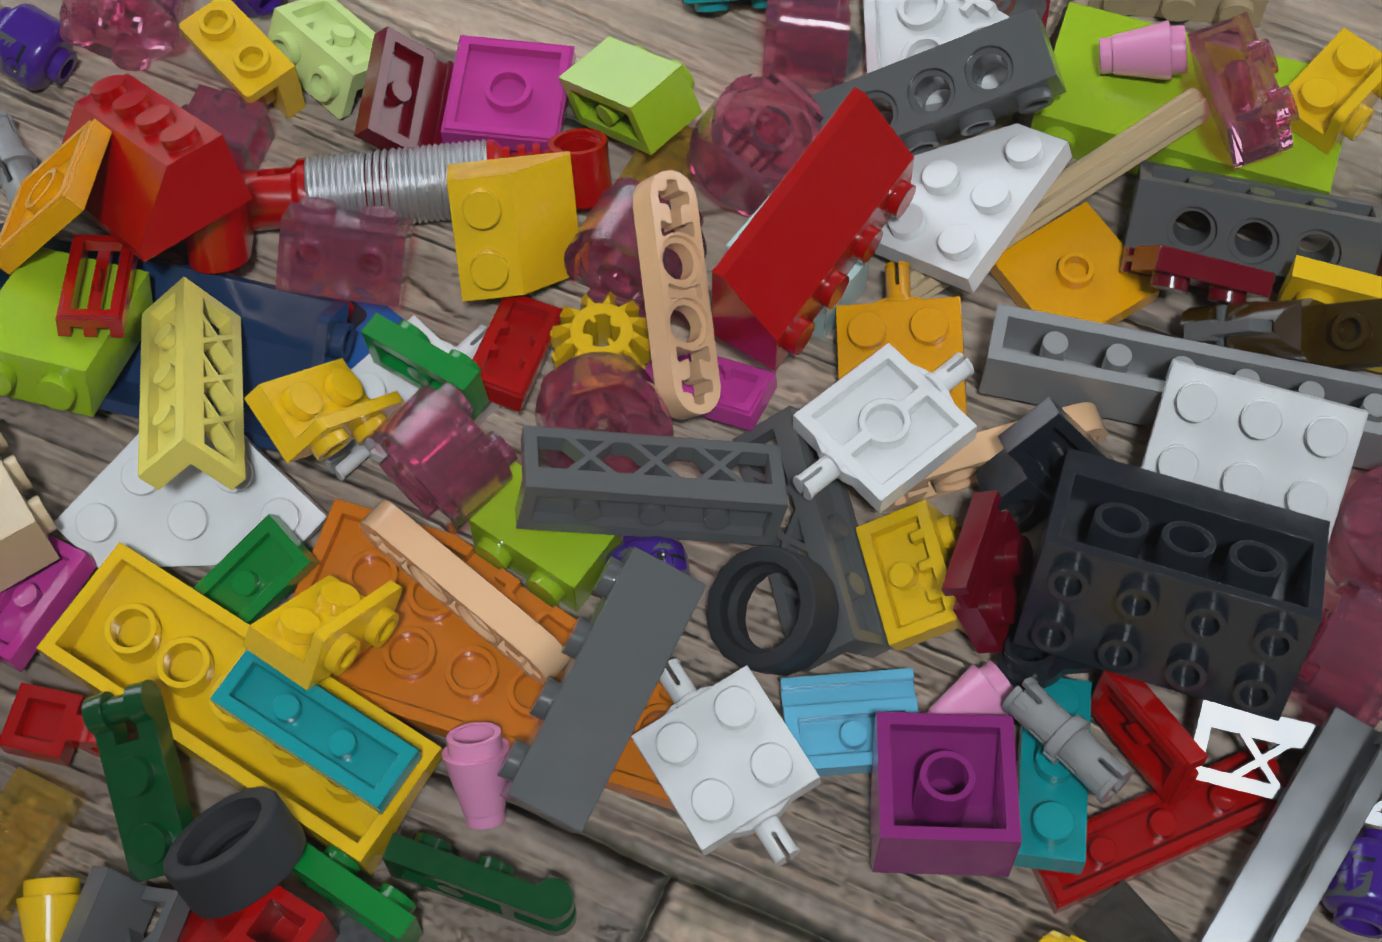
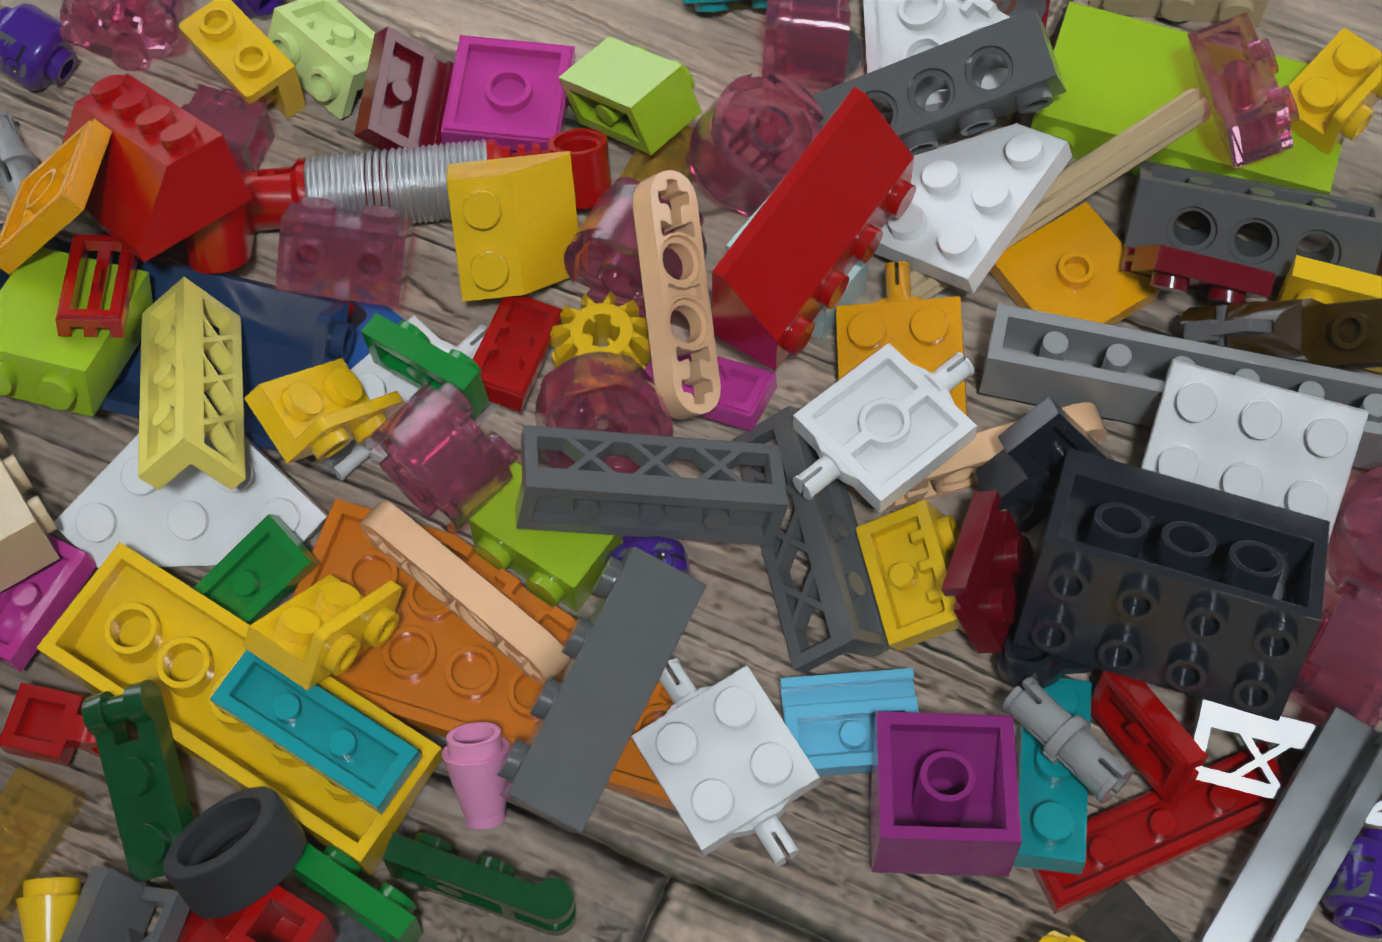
black tyre [706,545,839,676] -> none
bright pink cone [927,661,1014,716] -> none
bright pink cone [1099,20,1187,81] -> none

